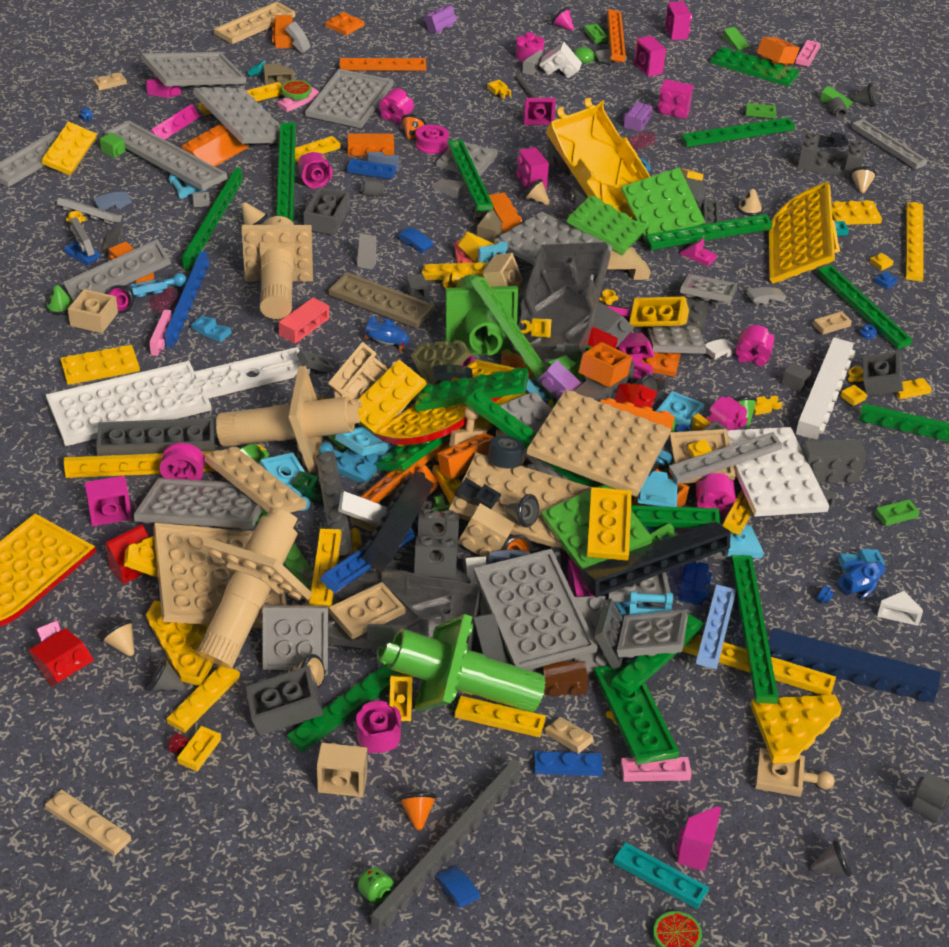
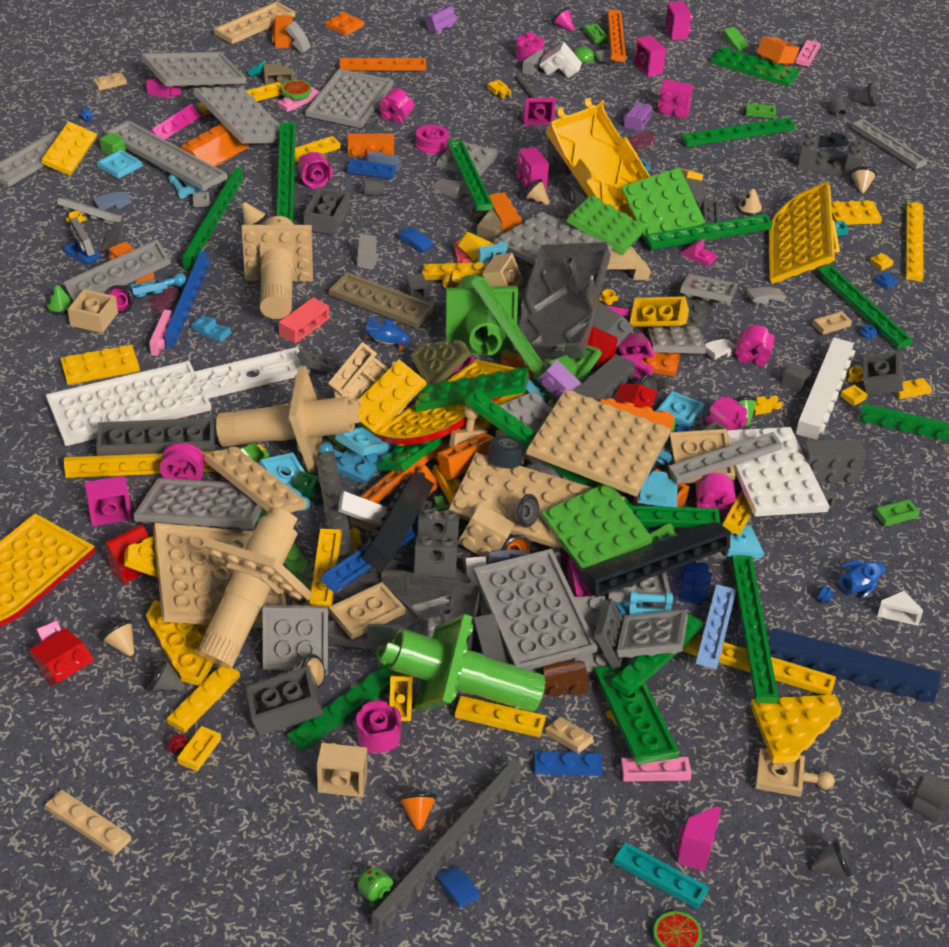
orange hat [401,114,426,140] -> none
black slope [432,365,473,382] -> none
black slope [455,478,501,509] -> none
yellow plate [521,318,551,337] -> none
orange brick [578,342,632,387] -> none
yellow plate [587,487,632,560] -> none
yellow plate [687,439,713,458] -> none
yellow plate [691,413,711,431] -> none
bright green slope [820,86,853,109] -> none
dark azure slope [837,549,885,573] -> none
none -> medium azure plate [97,150,142,179]

